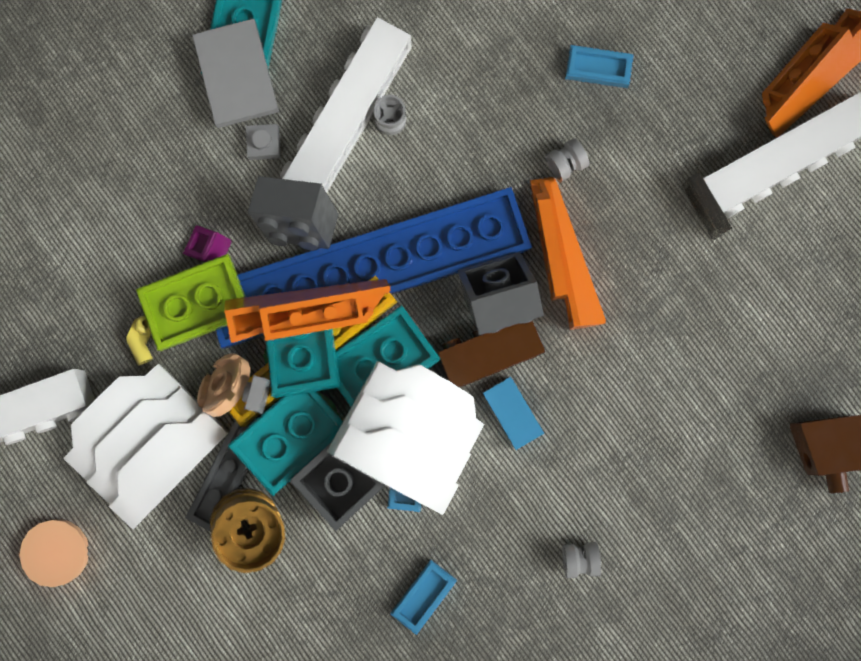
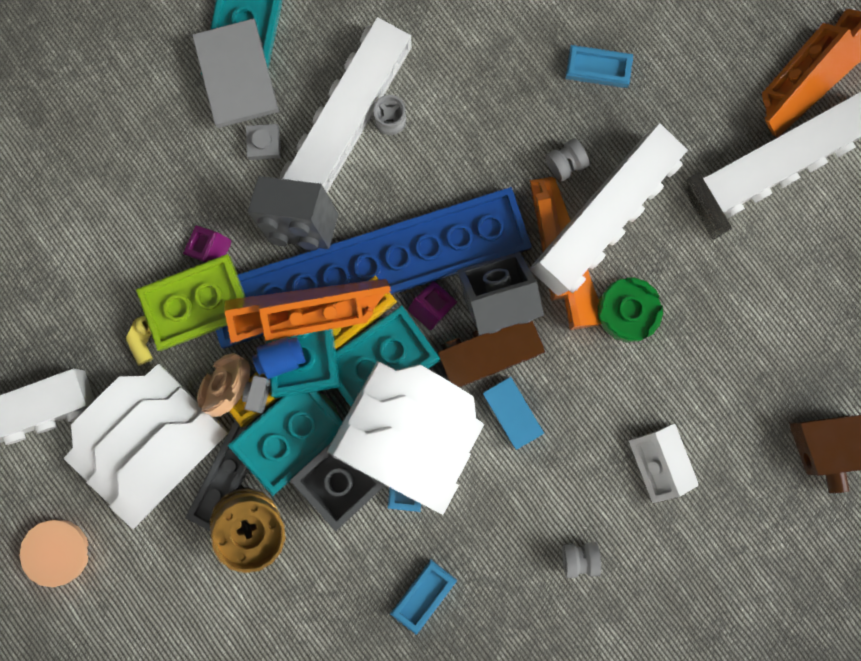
none -> blue brick [252,336,306,379]
none -> magenta slope [408,281,457,330]
none -> white brick [529,123,688,296]
none -> green tile [597,277,664,343]
none -> white panel [629,424,698,503]

